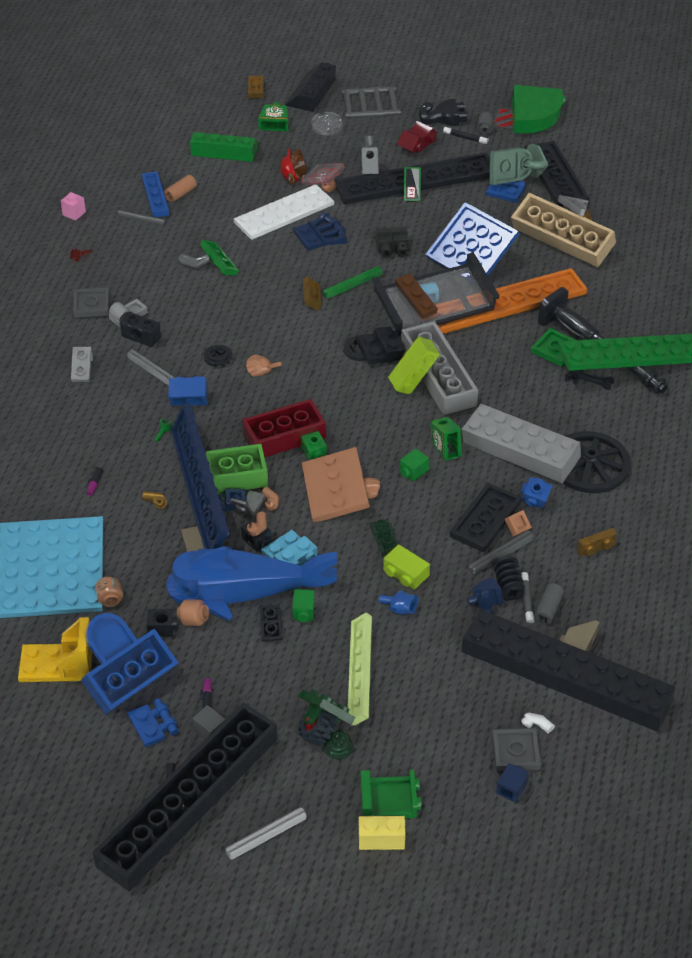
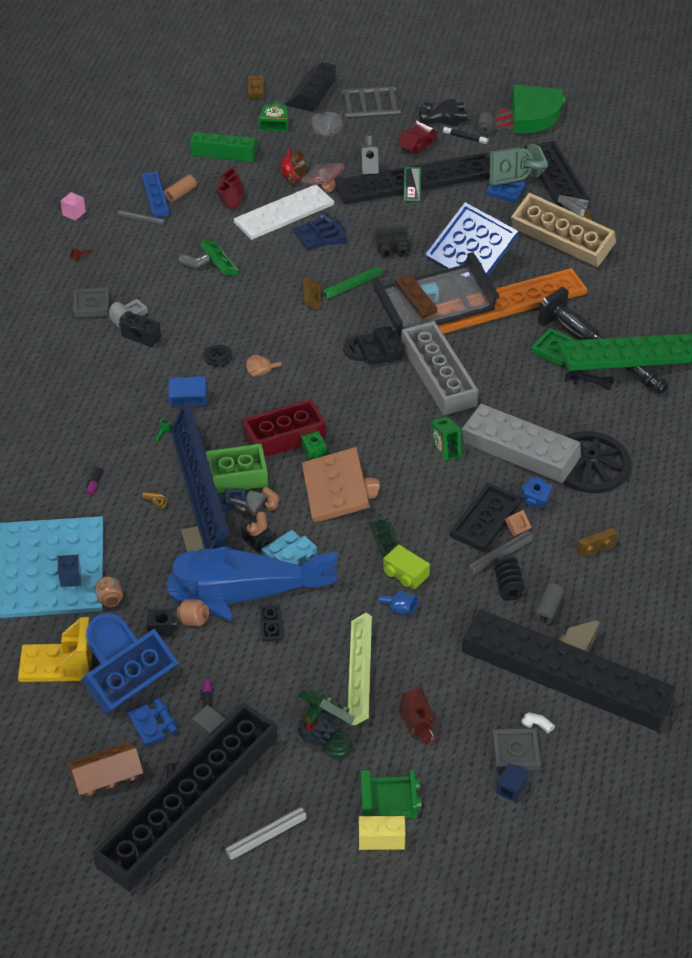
light grey plate [71,347,93,382] -> none
dark grey axle [127,349,176,385] -> none
green brick [292,589,315,622] -> none
lime brick [388,336,440,394] -> none
green brick [399,449,429,481] -> none
dark blue piece [467,577,503,614] -> none
dark grey bar [521,572,535,623] -> none
none -> dark blue brick [58,555,81,587]
none -> dark orange slope [66,742,143,796]
none -> dark red brick [215,167,245,209]
none -> clear red torso [399,687,434,744]

